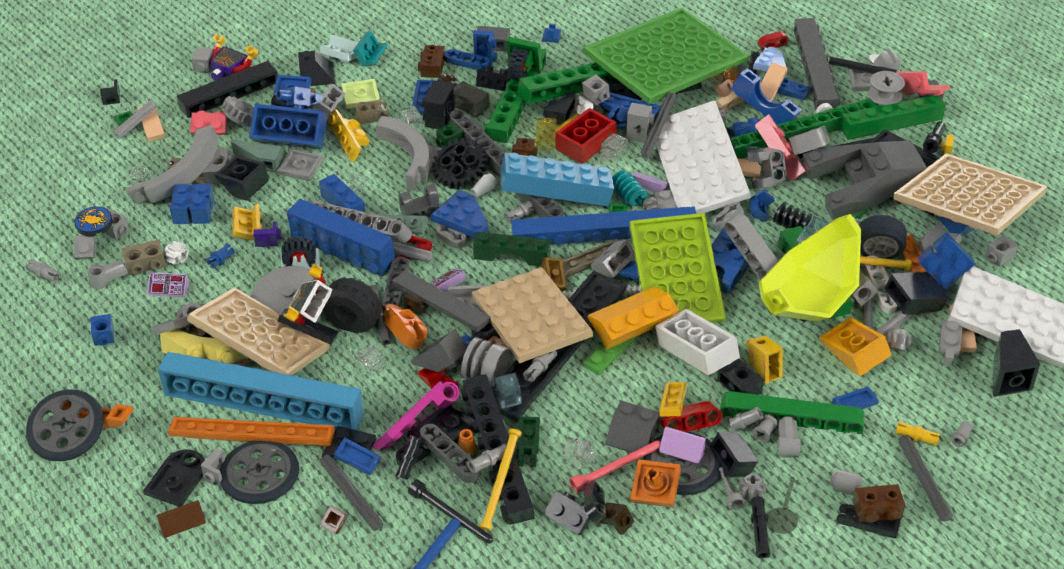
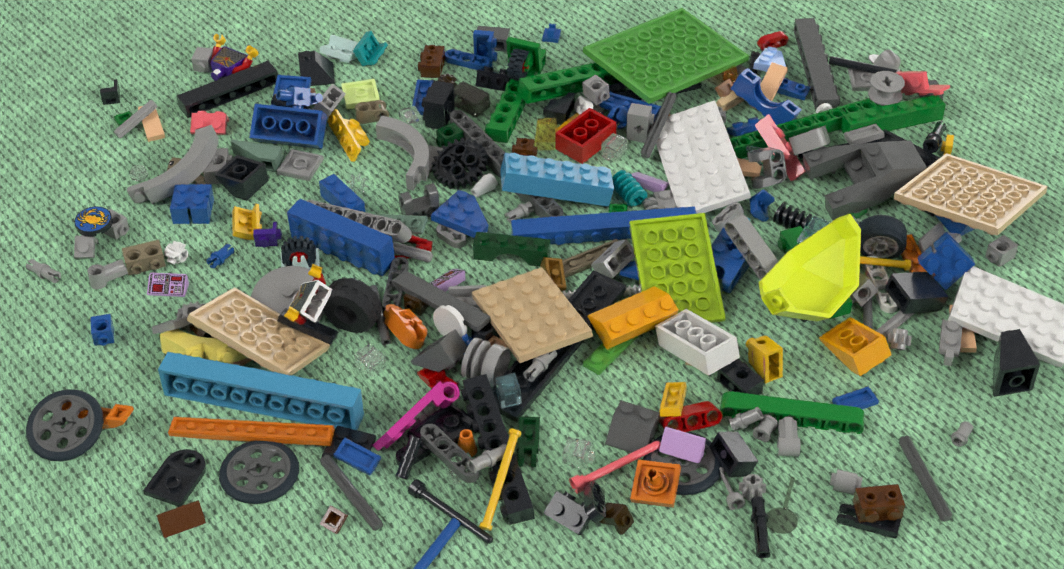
light grey bracket [201,448,225,486] -> none
light grey gear [222,96,254,126] -> none
yellow pin [895,421,940,446] -> none
none -> white tile [433,305,467,337]
none -> light grey tile [844,124,884,145]

